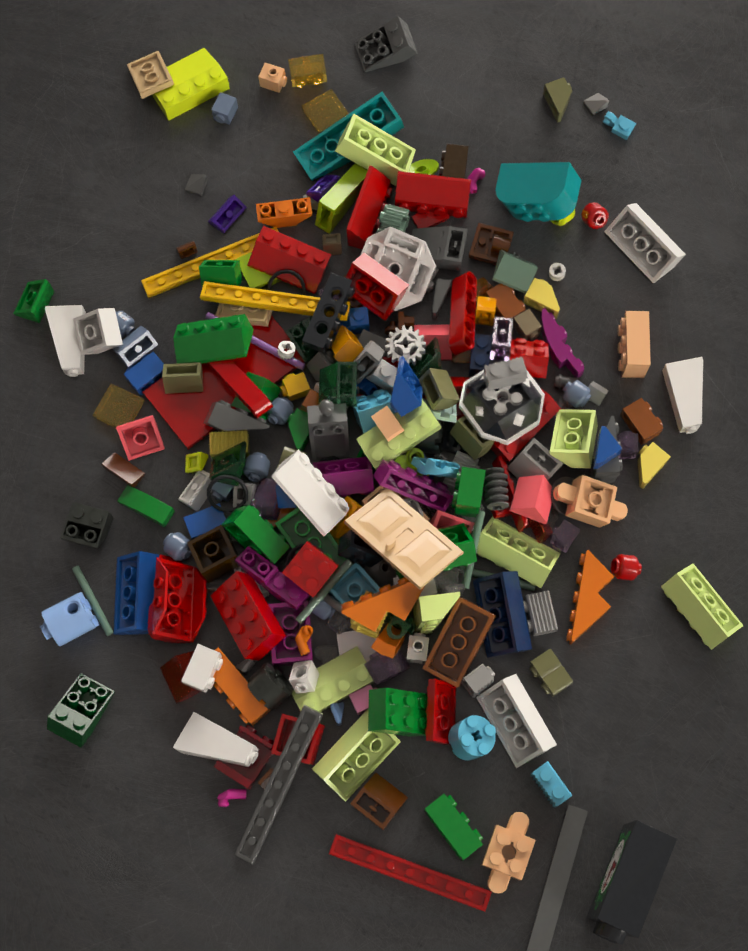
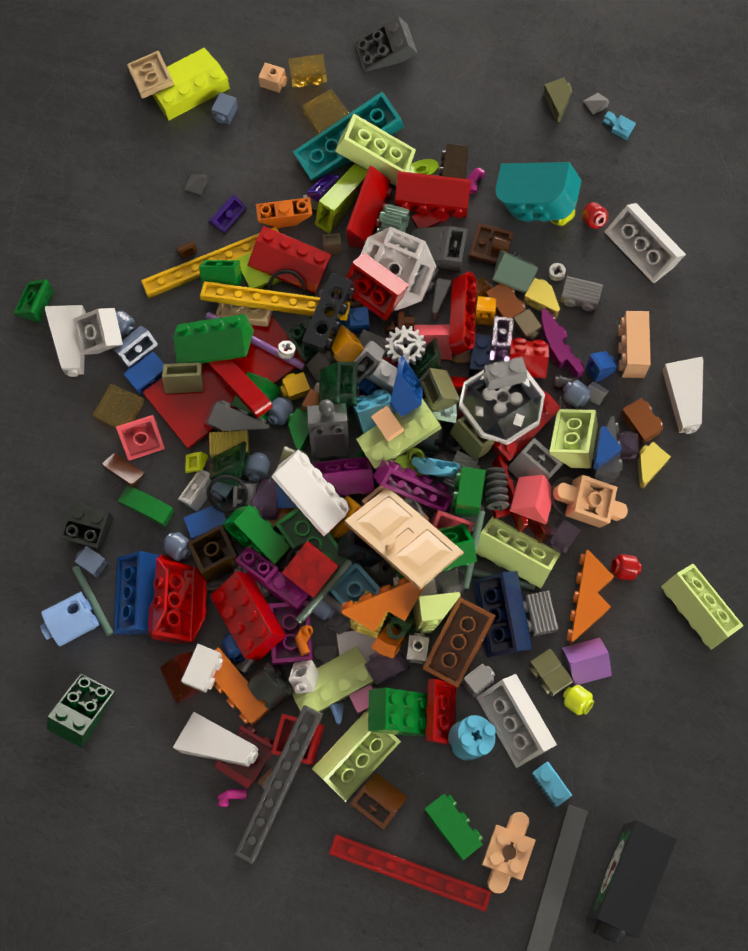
none -> sand blue brick [74,546,108,578]
none -> blue head [222,632,245,662]
none -> light grey brick [560,276,603,311]
none -> medium lavender slope [562,637,612,686]
none -> neon yellow head [563,685,594,715]
none -> blue slope [585,351,617,383]

